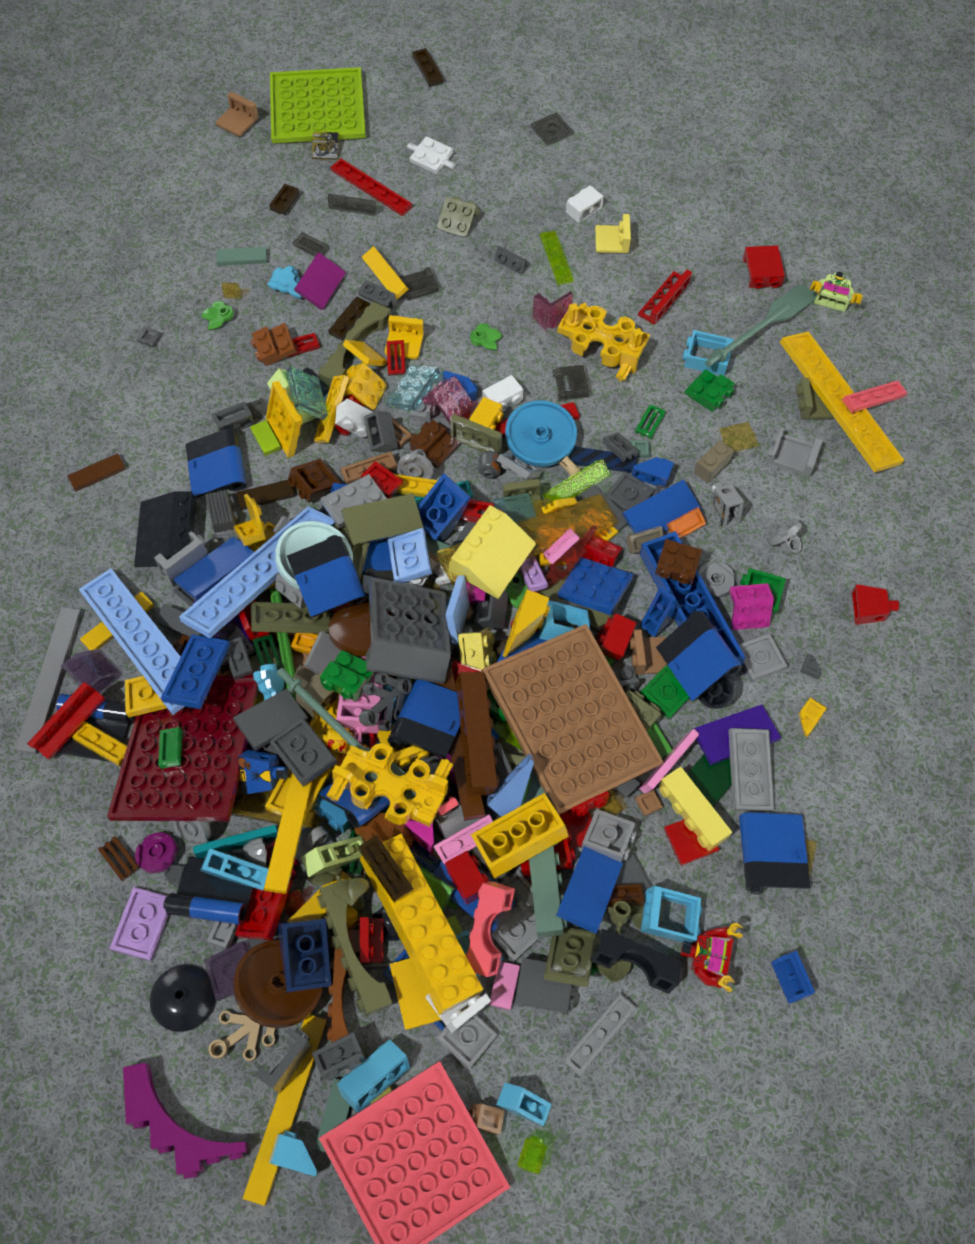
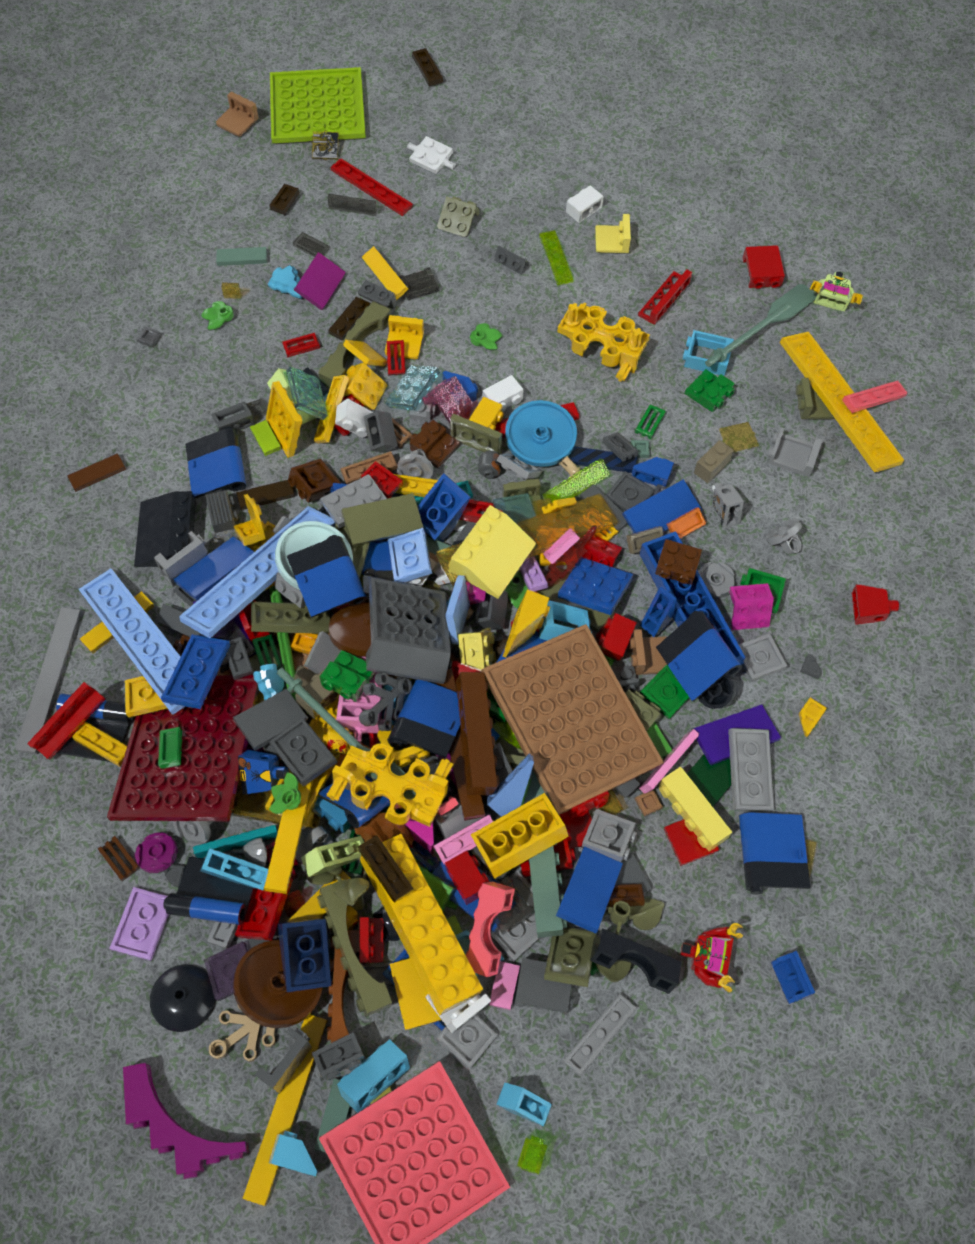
clear purple slope [61,649,122,693] -> none
dark orange plate [250,322,297,366] -> none
medium nougat bracket [468,1103,505,1135] -> none
clear smoke tile [531,112,574,147] -> none
clear pink bracket [532,291,573,330] -> none
clear smoke plate [552,365,589,402] -> none
medium azure window [641,886,702,943] -> none
none -> bright green plate [269,772,301,814]

